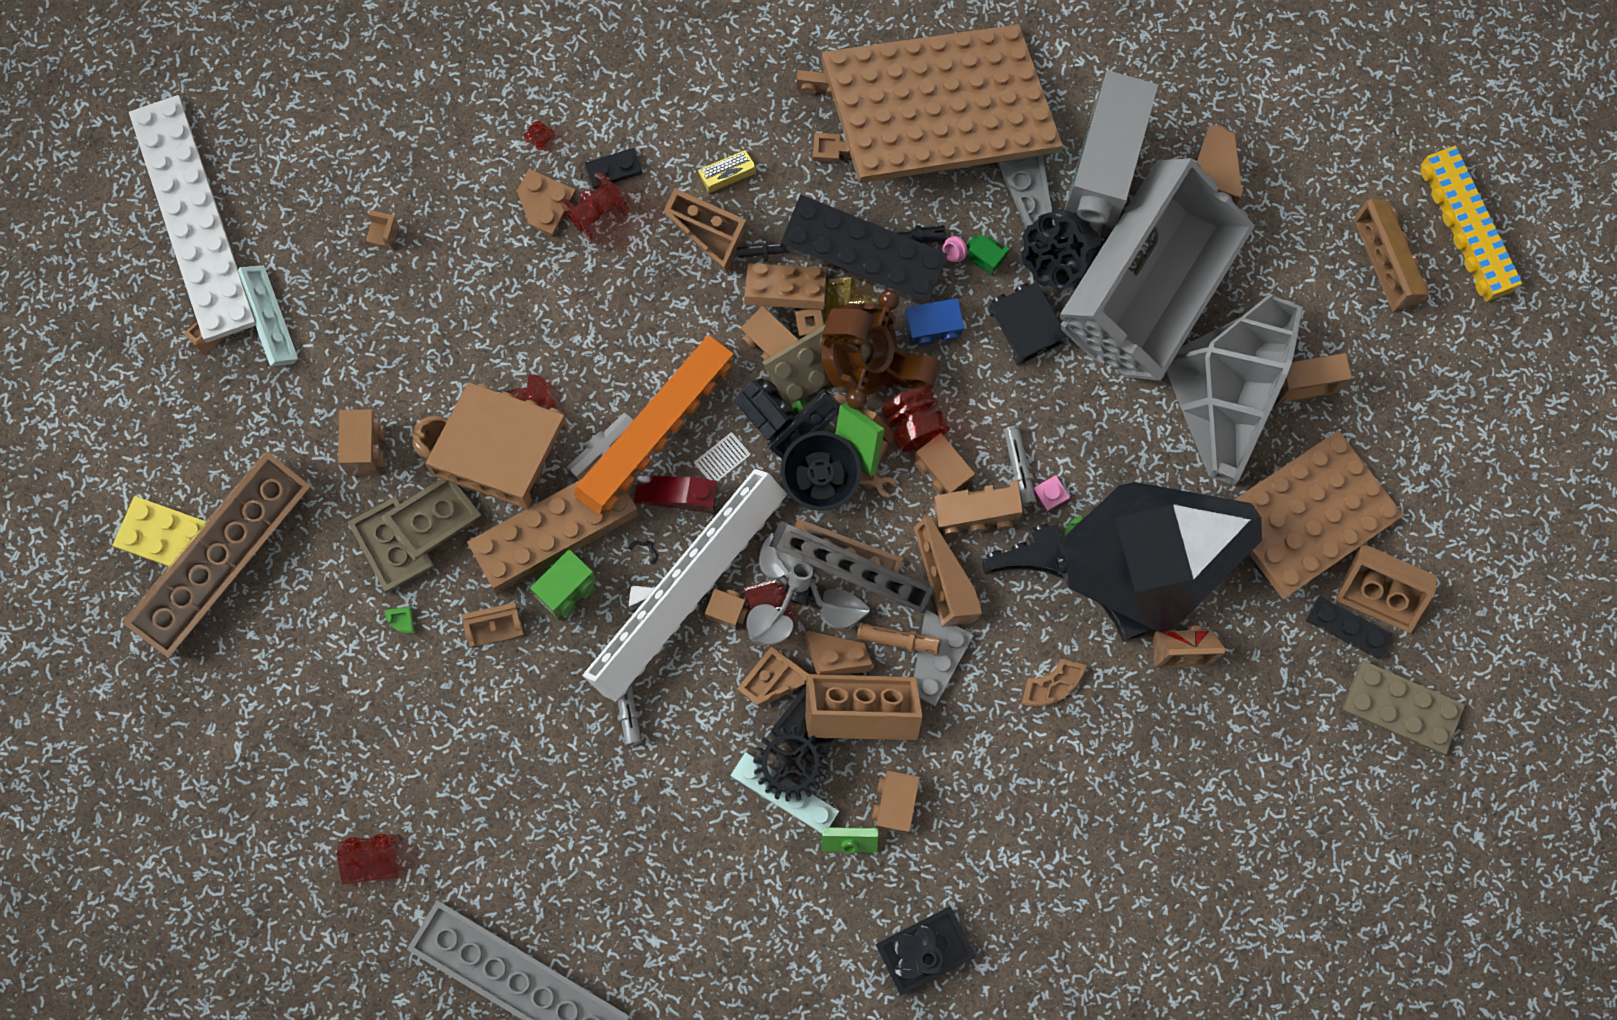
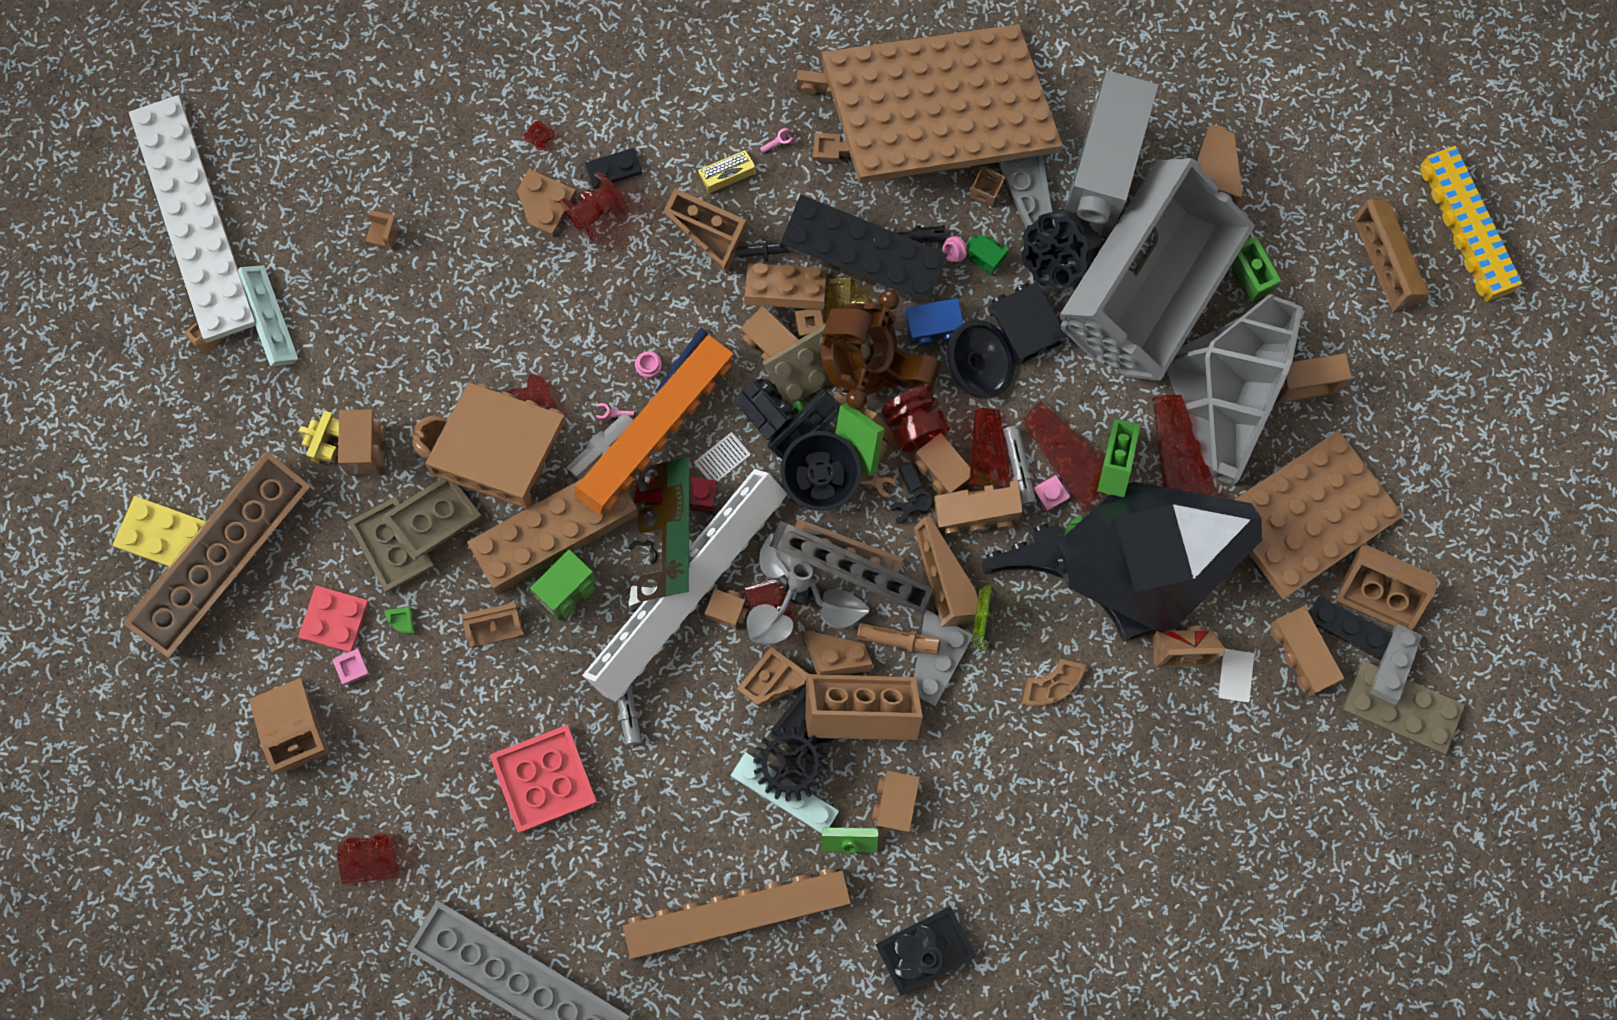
none -> medium nougat slope [249,678,331,775]
none -> light yellow hips [298,411,339,464]
none -> coral plate [298,586,369,652]
none -> bright pink plate [332,648,370,686]
none -> coral plate [490,725,597,834]
none -> bright pink hand [596,403,634,422]
none -> medium nougat brick [623,867,851,960]
none -> bright pink plate [635,351,662,378]
none -> piece [637,457,689,602]
none -> dark blue bar [655,328,709,393]
none -> bright pink hand [760,128,797,153]
none -> black bar [890,462,933,524]
none -> black dish [947,320,1015,399]
none -> medium nougat piece [969,166,1005,207]
none -> clear red wing [969,407,1011,489]
none -> clear neon green slope [971,585,997,650]
none -> clear red wing [1022,401,1104,512]
none -> bright green brick [1098,419,1140,497]
none -> clear red wing [1152,395,1220,497]
none -> white sticker [1219,649,1254,702]
none -> bright green brick [1231,236,1281,302]
none -> medium nougat brick [1270,606,1344,697]
none -> light grey plate [1370,624,1422,705]

